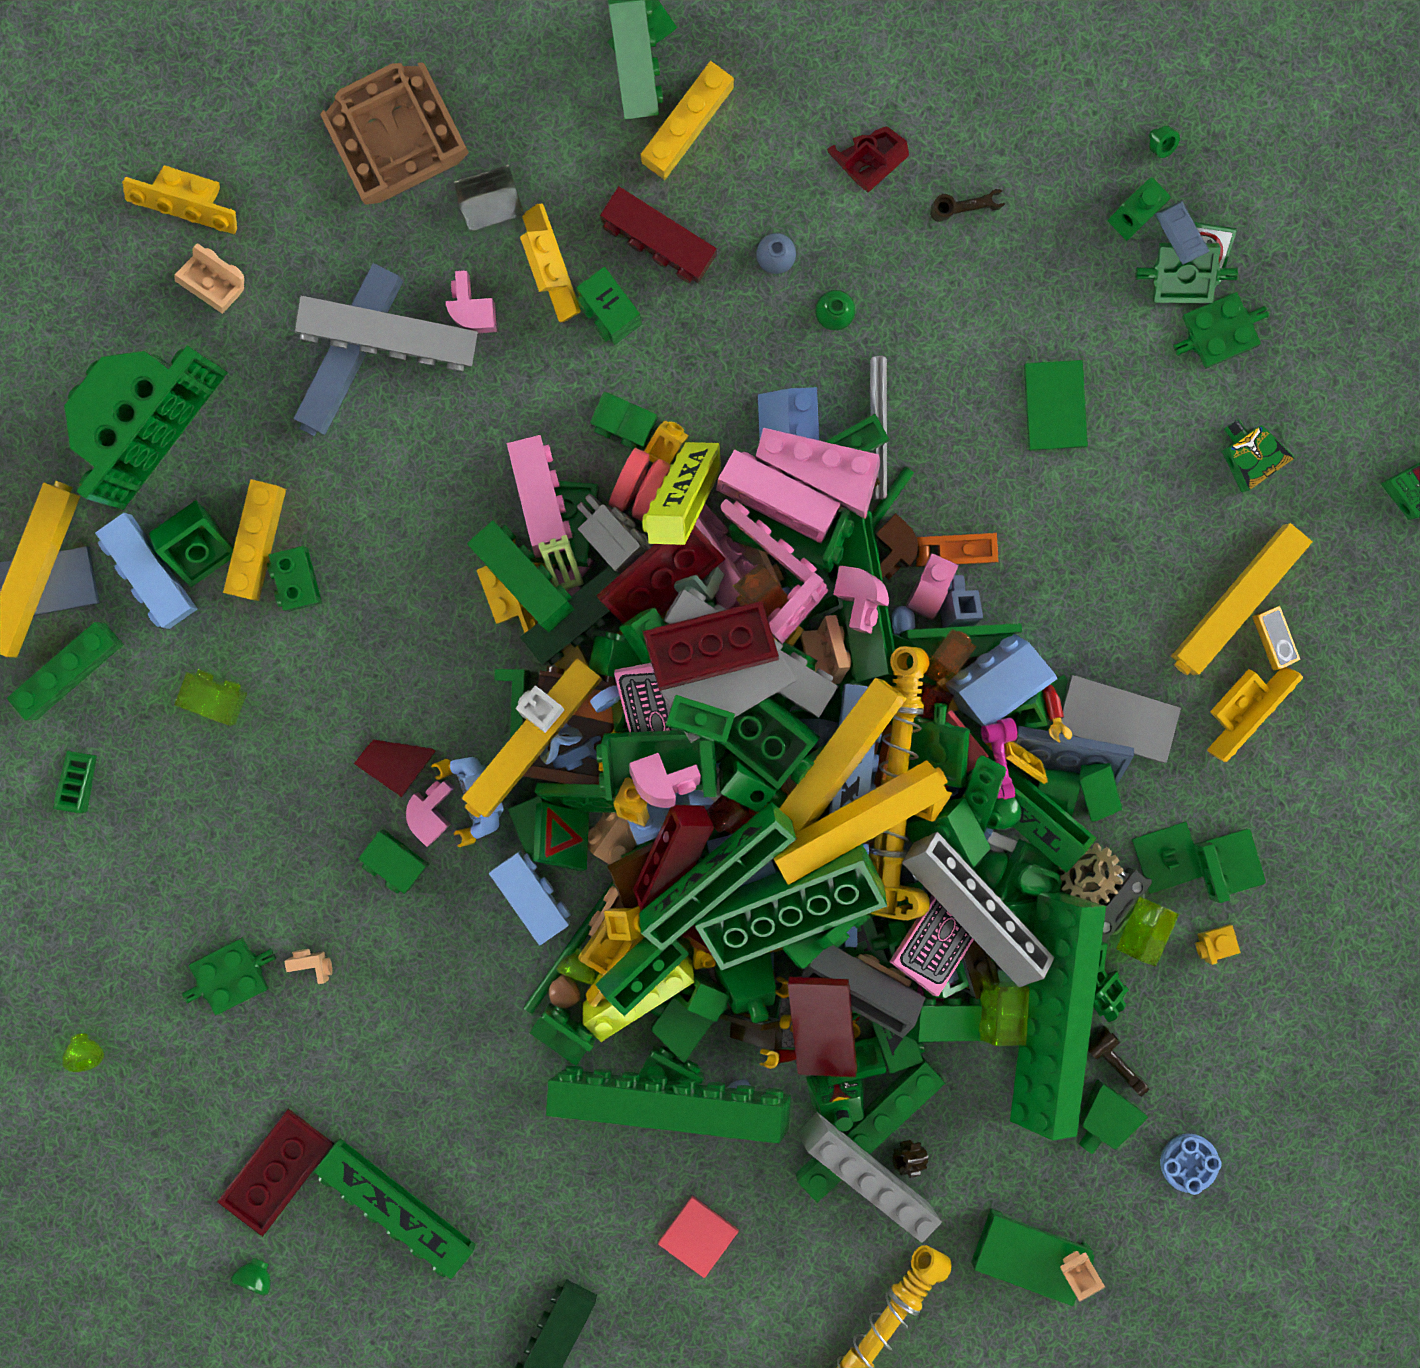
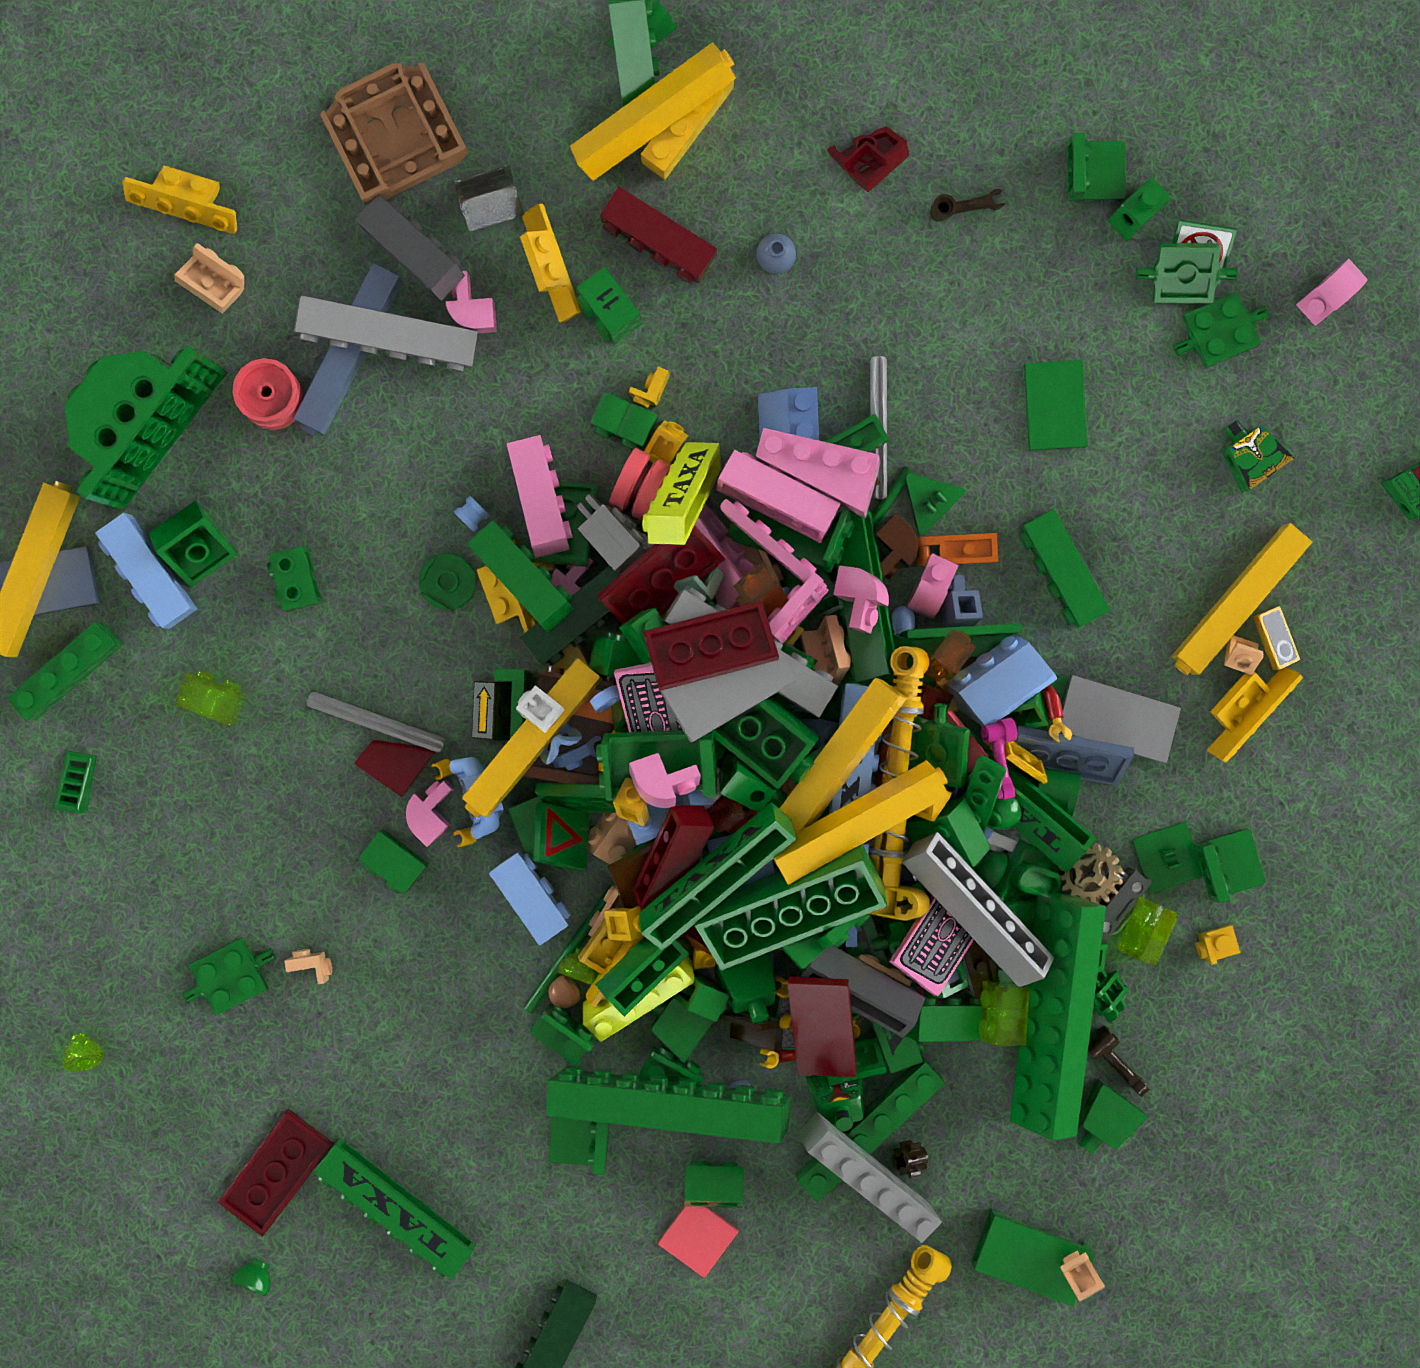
yellow brick [223,479,286,601] -> none
yellowish green tile [538,535,584,590] -> none
green plate [665,695,735,745] -> none
green brick [815,290,855,331] -> none
green slope [1079,763,1122,822] -> none
green tile [1149,126,1180,158] -> none
sand blue tile [1155,201,1209,265] -> none
light blue tile [1160,1134,1221,1195] -> none
none -> coral wheel [232,358,305,430]
none -> light grey axle [307,692,445,752]
none -> dark grey brick [354,194,465,301]
none -> green tile [419,553,476,610]
none -> light blue wheel [454,495,490,532]
none -> panel [472,681,512,740]
none -> green bracket [549,1117,610,1175]
none -> yellow brick [570,42,736,181]
none -> yellow bracket [629,366,670,409]
none -> green brick [685,1161,744,1208]
none -> green piece [905,473,965,535]
none -> green brick [1019,509,1111,628]
none -> green bracket [1067,133,1126,201]
none -> light nougat bracket [1224,635,1263,675]
none -> bright pink brick [1296,258,1368,326]

